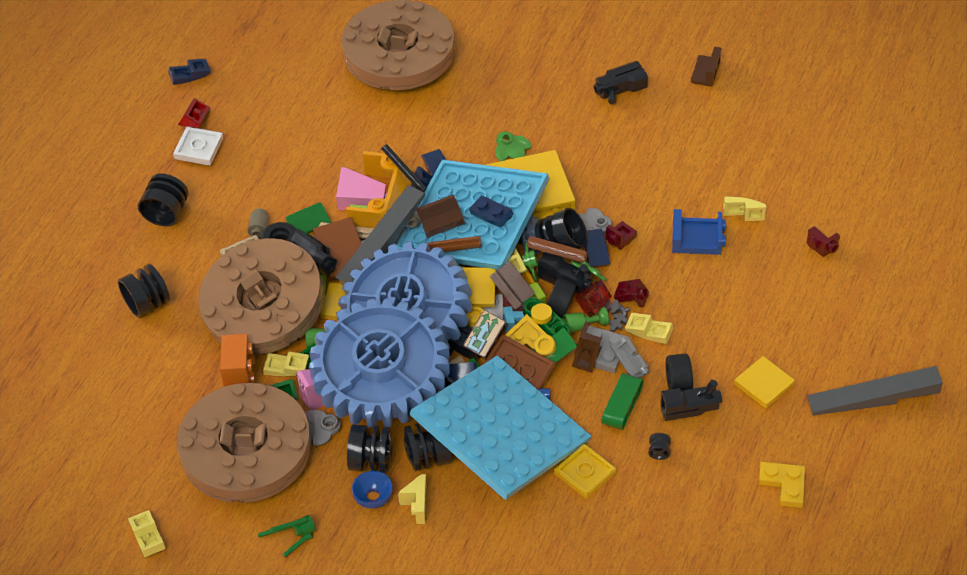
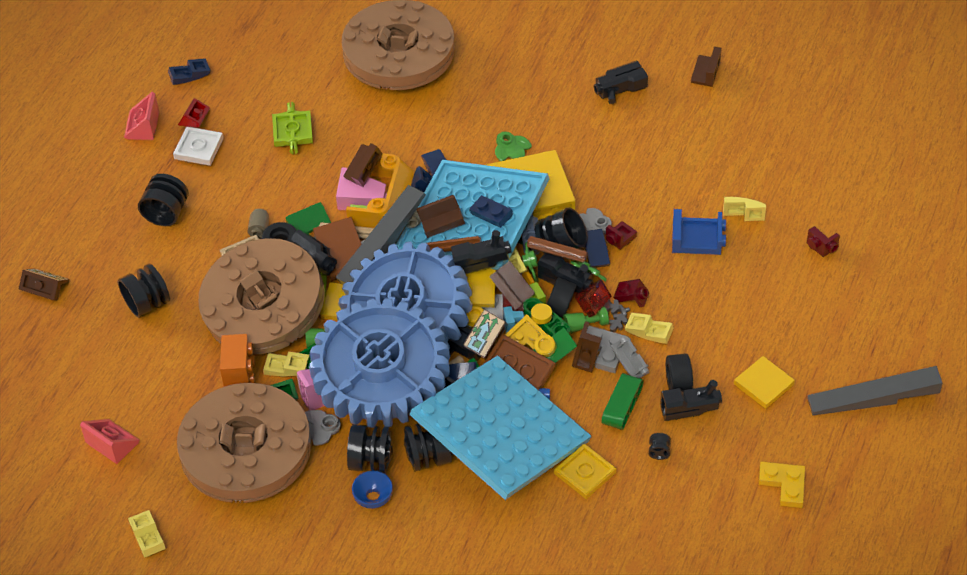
green plant [258,515,315,557] -> none
black bar [381,144,427,192] -> none
light yellow slope [398,474,427,524] -> none
none -> reddish brown panel [19,268,69,300]
none -> coral slope [80,419,140,464]
none -> coral slope [124,92,159,140]
none -> lime plate [272,102,313,154]
none -> reddish brown panel [343,143,383,187]
none -> black piece [451,230,512,274]

